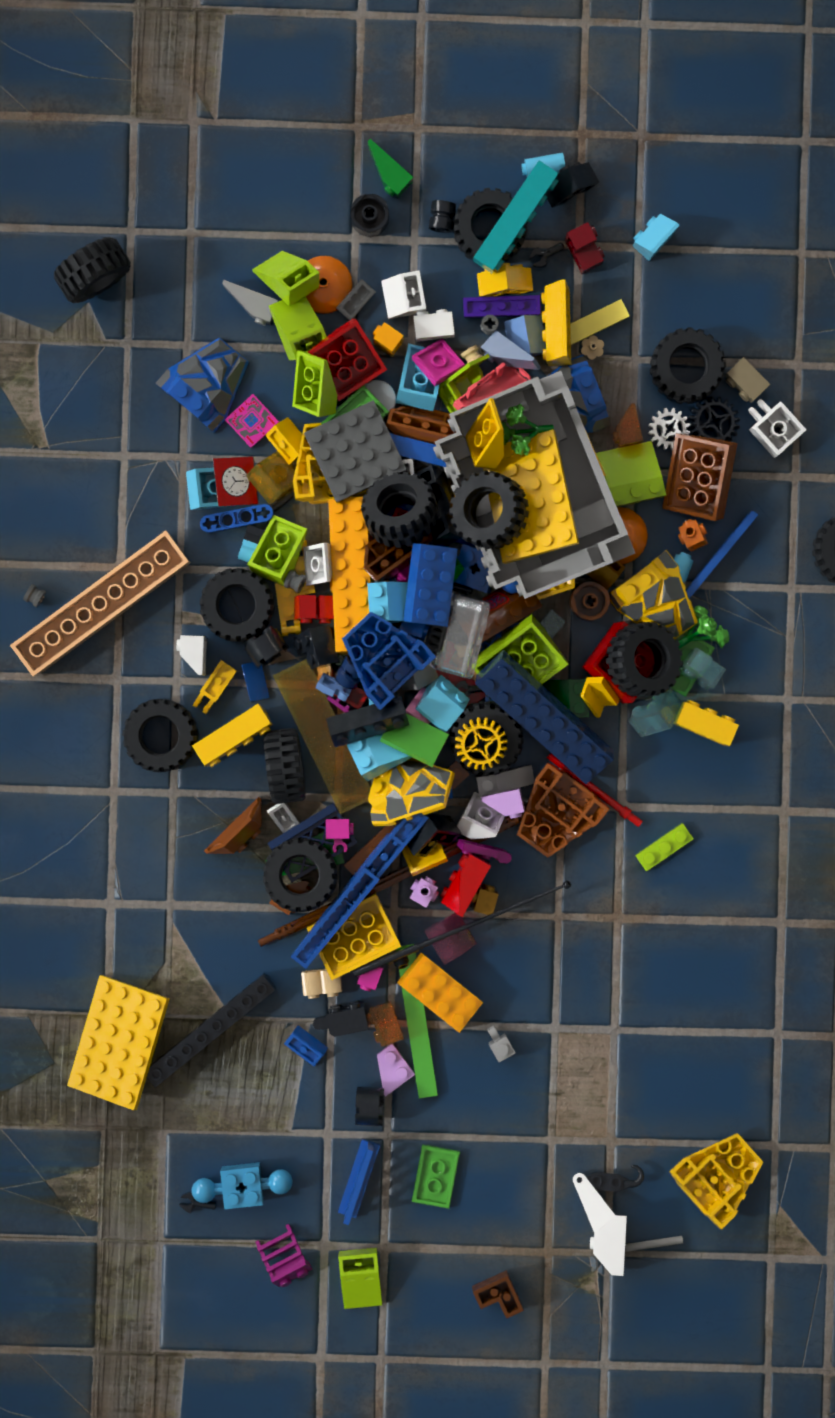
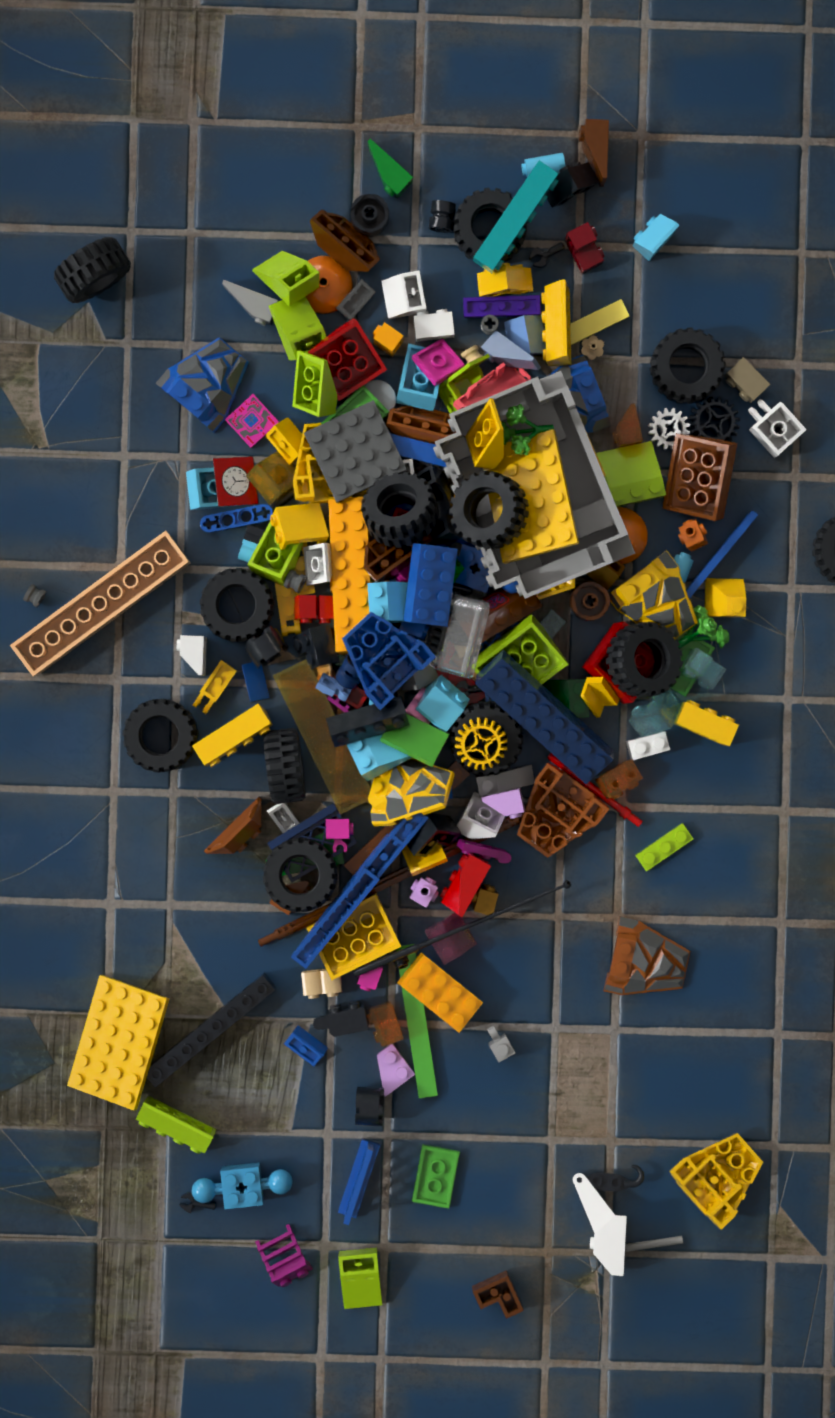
none -> lime slope [136,1096,216,1154]
none -> yellow panel [270,502,329,550]
none -> reddish brown wedge [310,209,380,272]
none -> reddish brown slope [579,119,609,187]
none -> clear orange brick [595,758,643,799]
none -> wedge [603,916,691,995]
none -> white brick [626,731,670,760]
none -> yellow slope [704,578,746,618]

